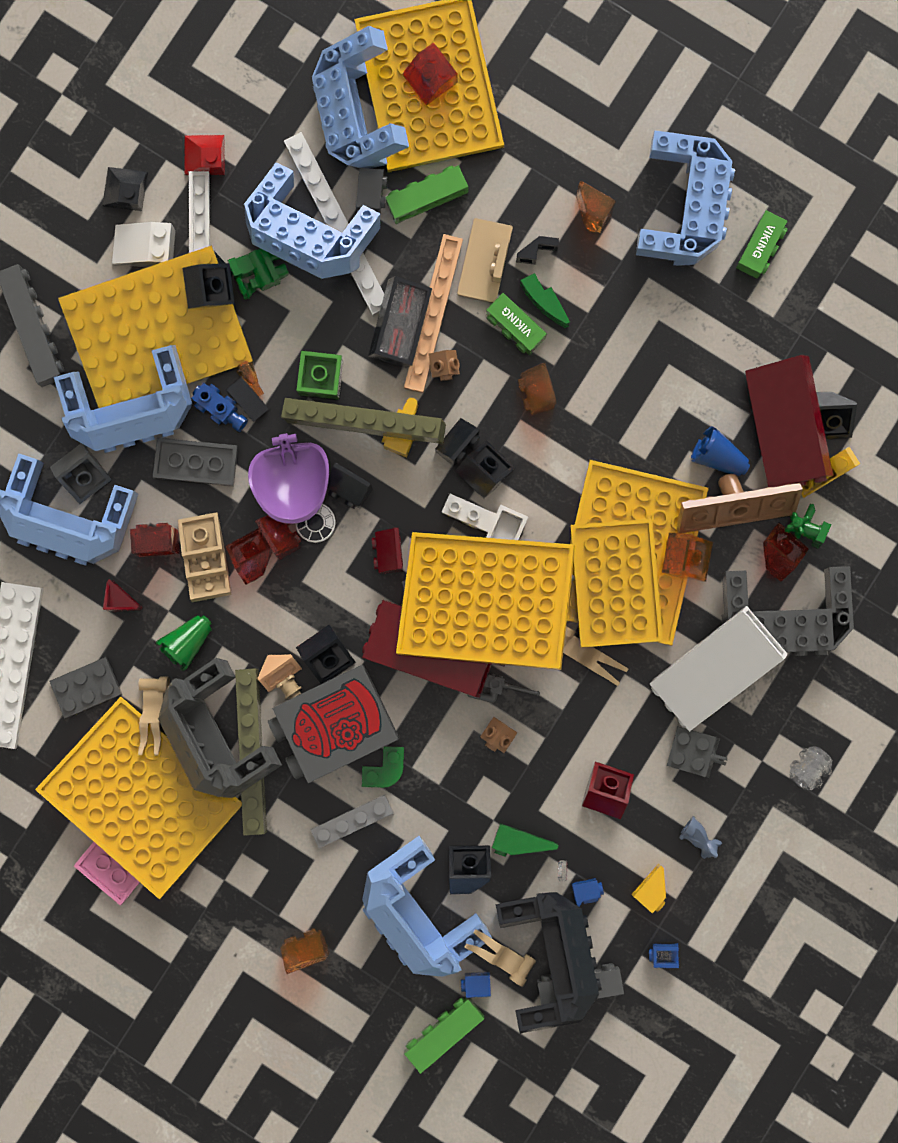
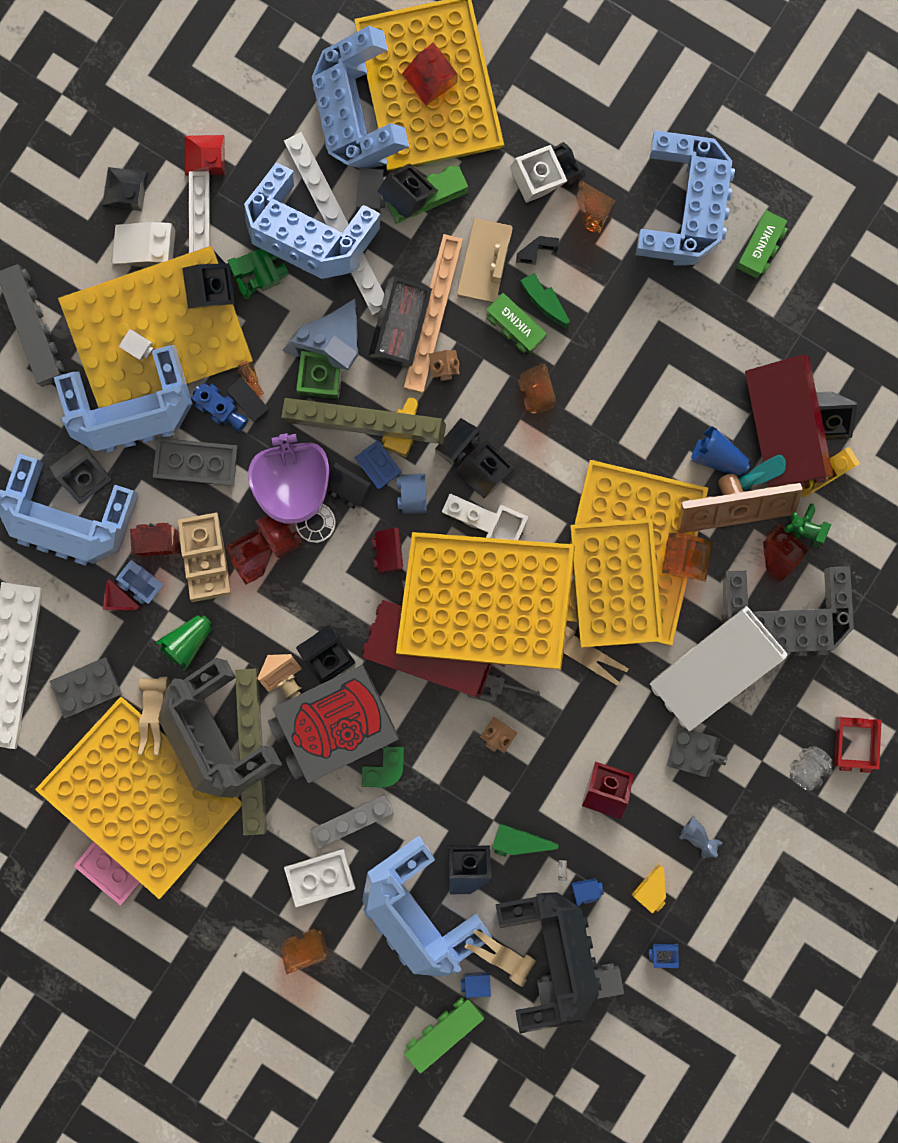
none -> medium blue cylinder [116,560,163,604]
none -> white brick [119,329,153,360]
none -> sand blue wedge [283,299,359,370]
none -> white plate [284,849,355,907]
none -> blue plate [354,440,402,490]
none -> black slope [377,163,438,219]
none -> medium blue cylinder [397,474,427,514]
none -> white slope [510,145,567,203]
none -> black slope [552,142,586,186]
none -> teal piece [738,455,786,491]
none -> red window [833,717,882,773]

